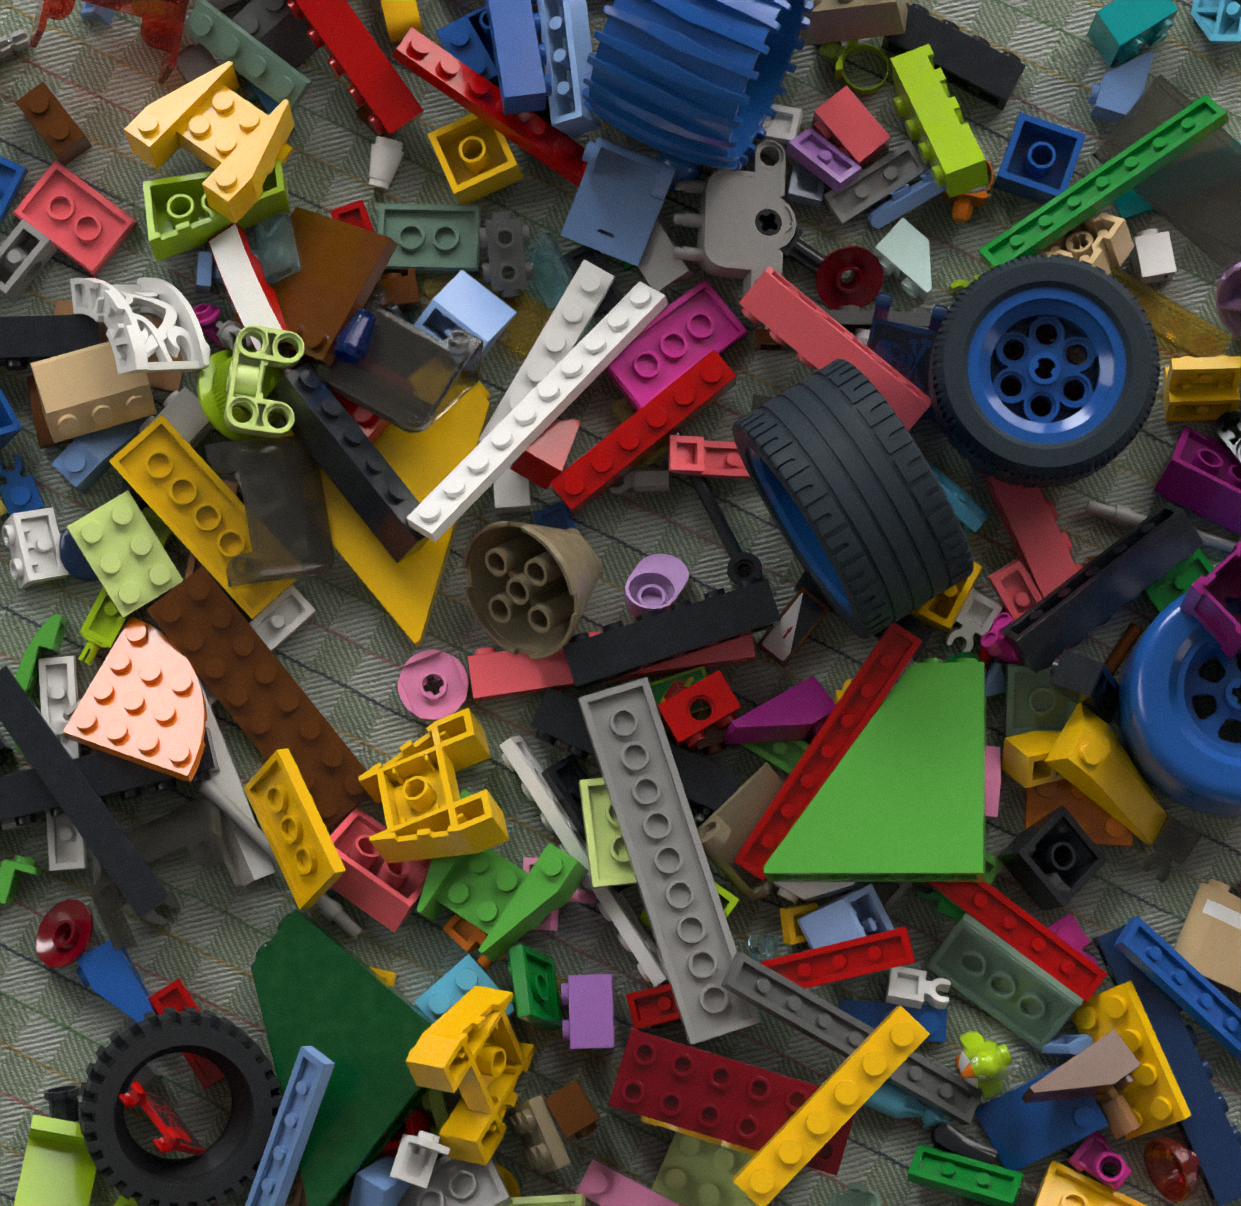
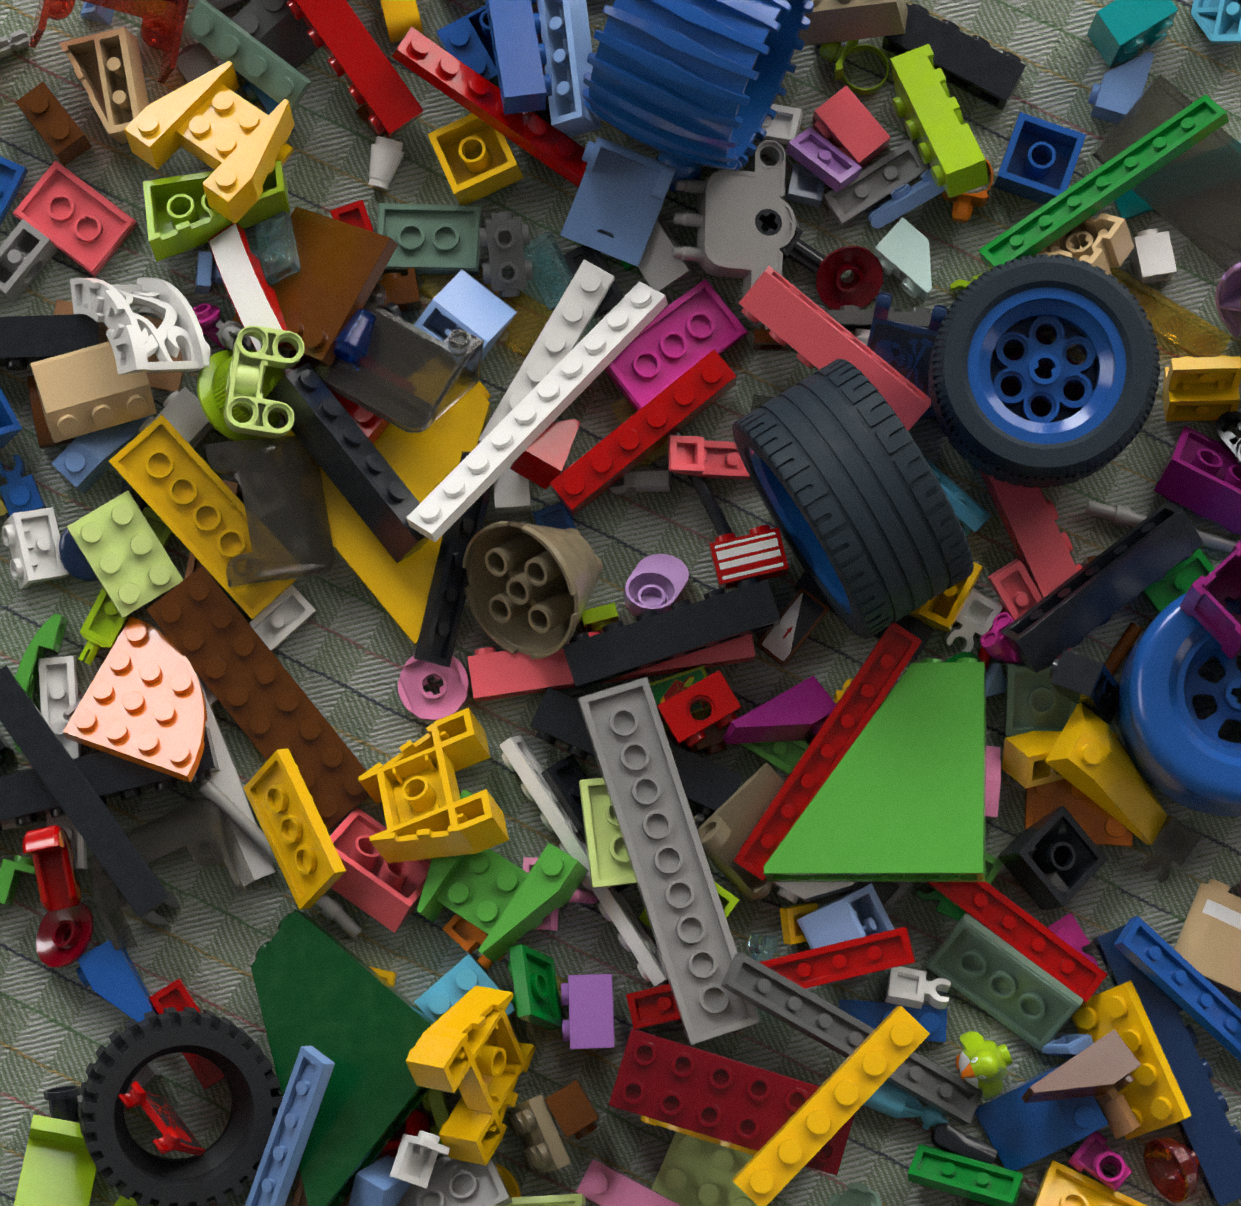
none -> red animal [23,825,81,912]
none -> tan wedge [59,27,149,144]
none -> black plate [414,451,492,667]
none -> lime plate [581,602,619,632]
none -> brick [709,525,789,590]

